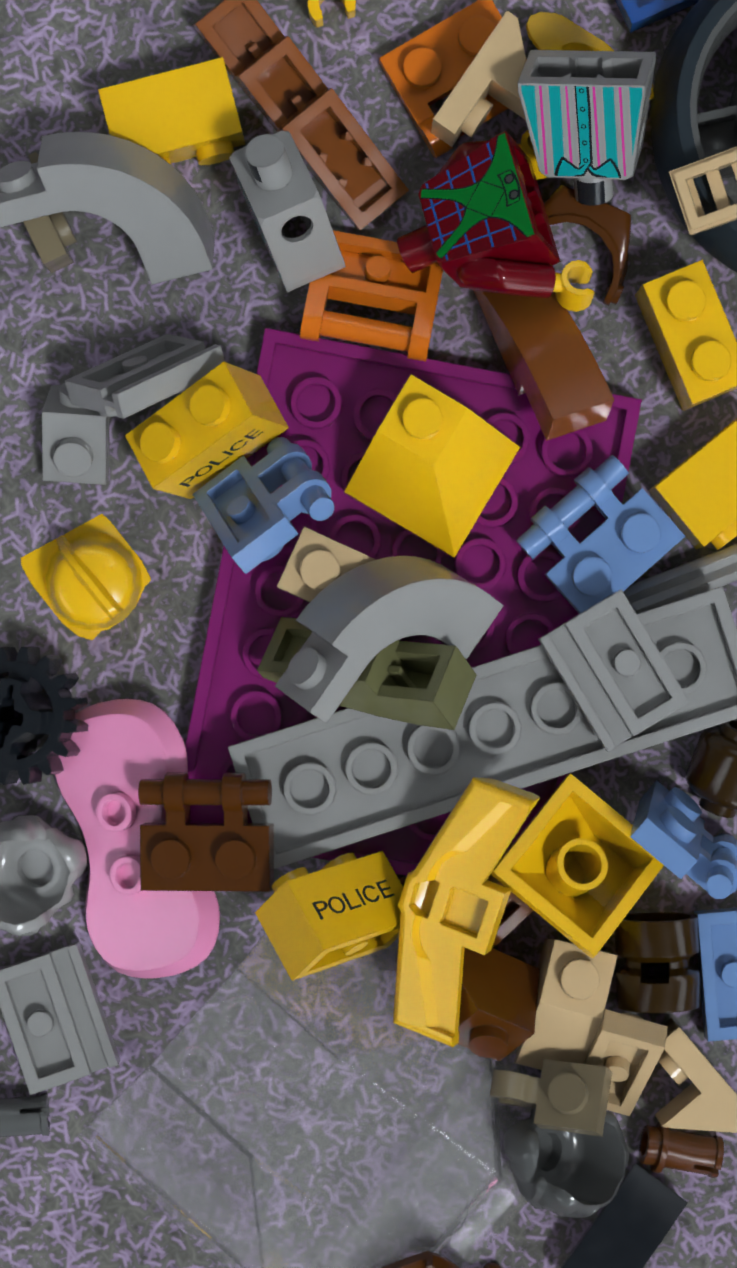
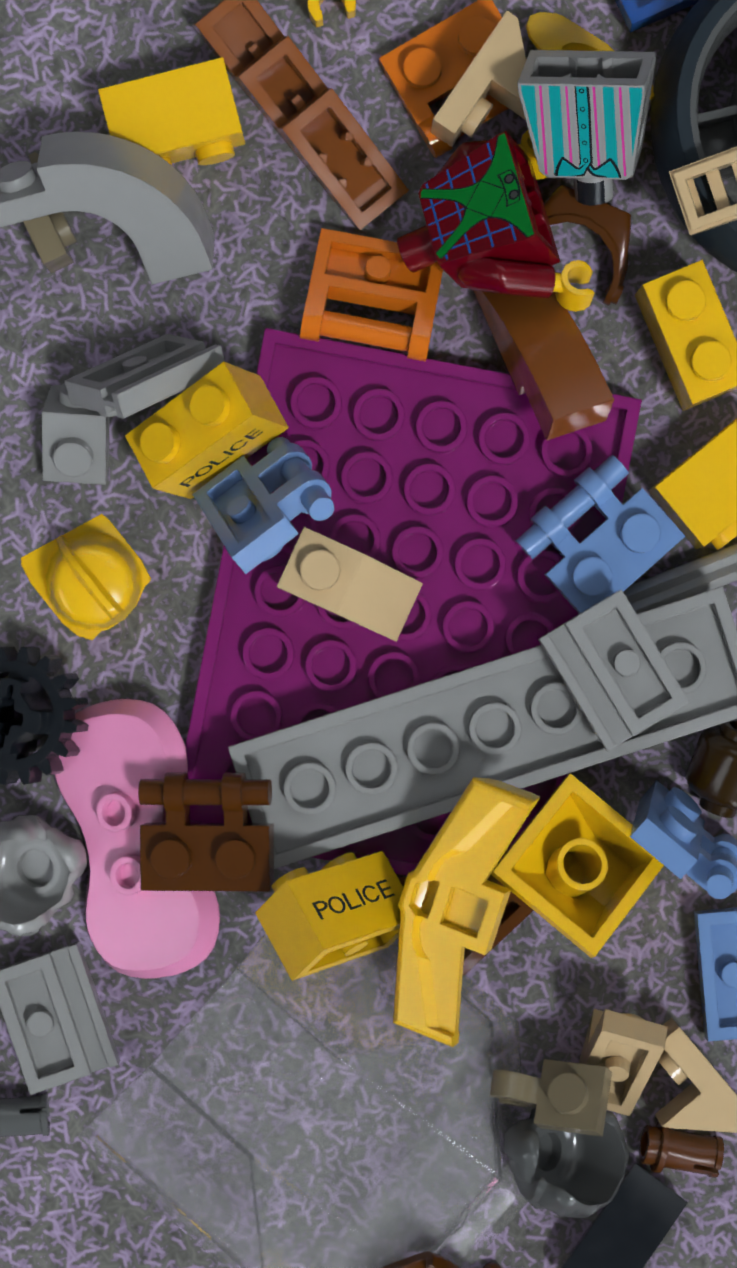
light grey torso [229,131,346,293] -> none
olive slope [257,617,477,730] -> none
light grey arch [275,556,504,723] -> none
yellow slope [344,374,520,558] -> none
reddish brown slope [396,948,540,1062] -> none
tan slope [514,939,618,1070] -> none
dark brown wheel [615,912,700,1013] -> none

